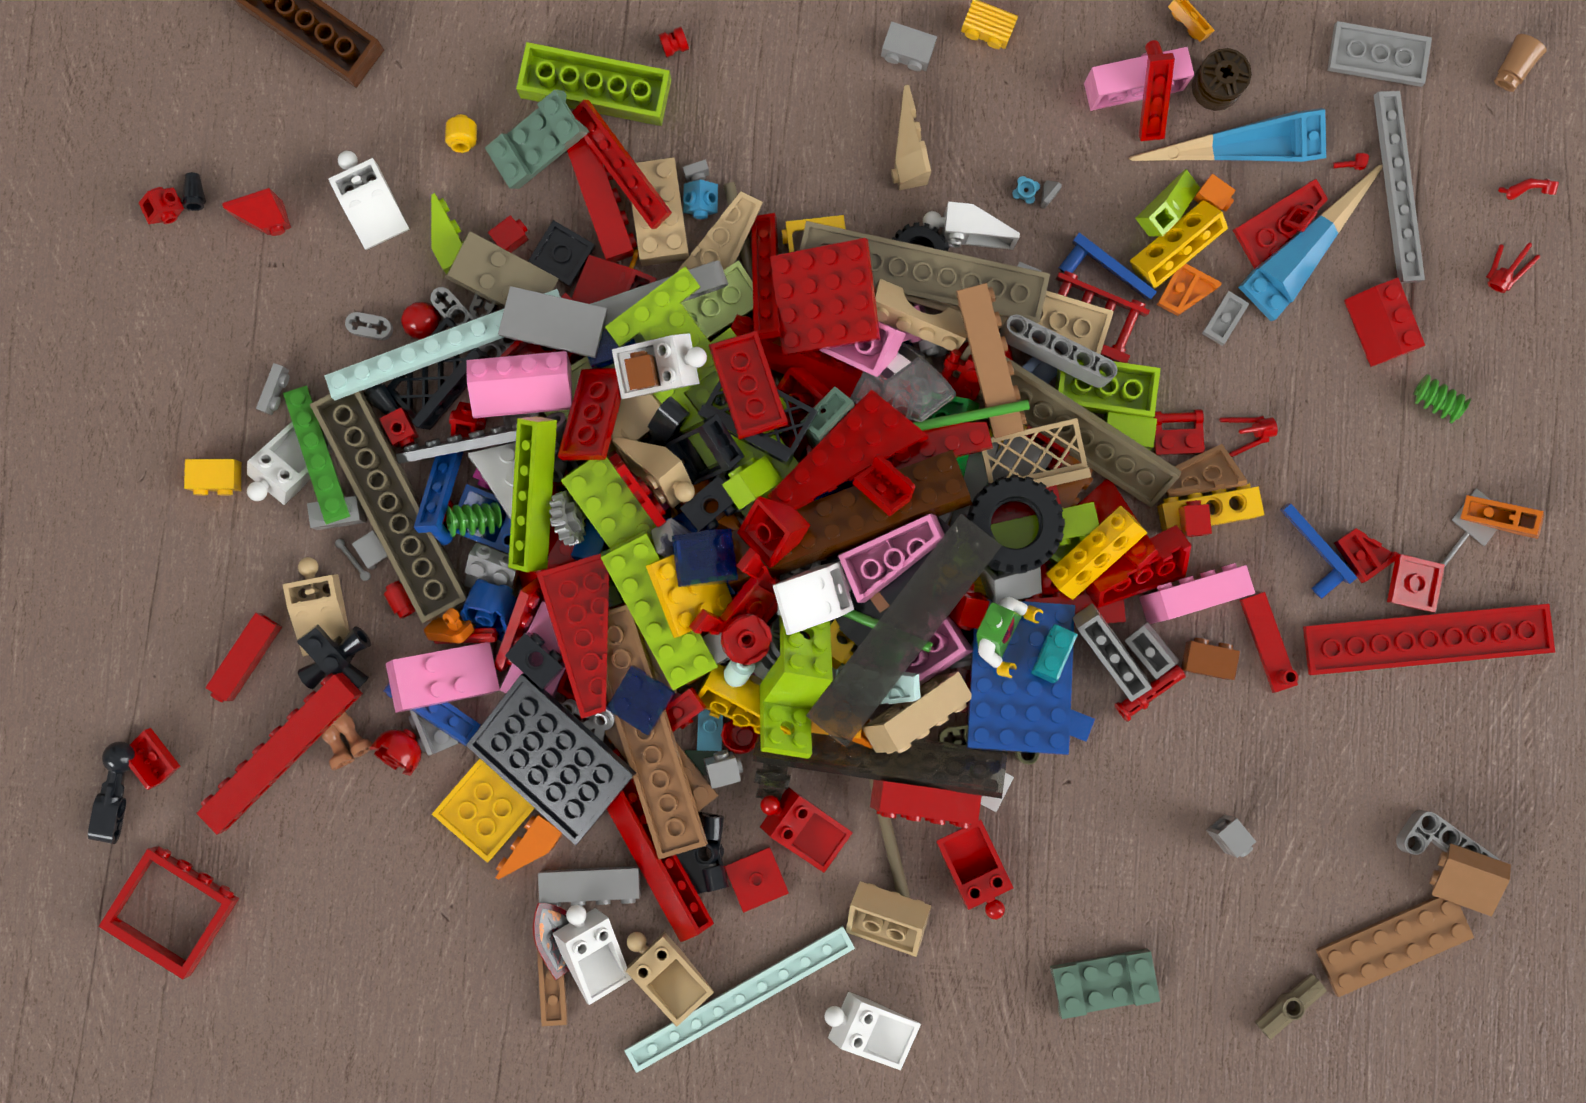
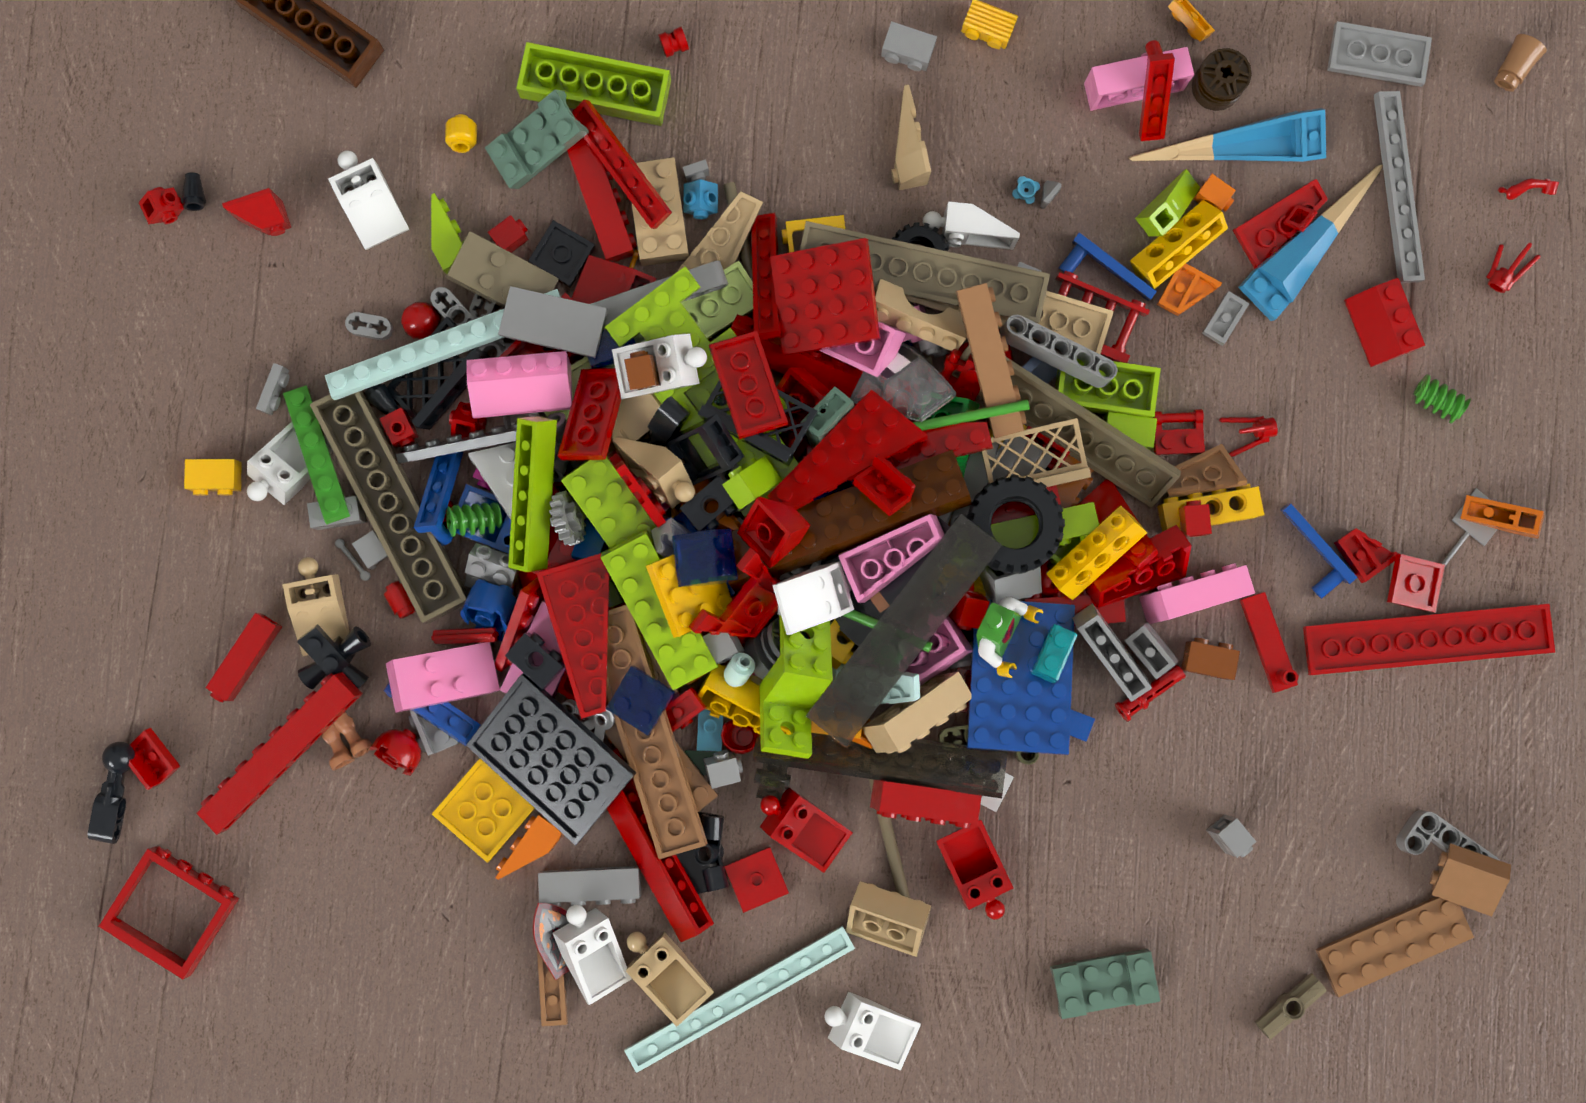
orange piece [424,608,474,643] -> none
red plate [721,614,772,665] -> none
red hand [1333,153,1369,170] -> none

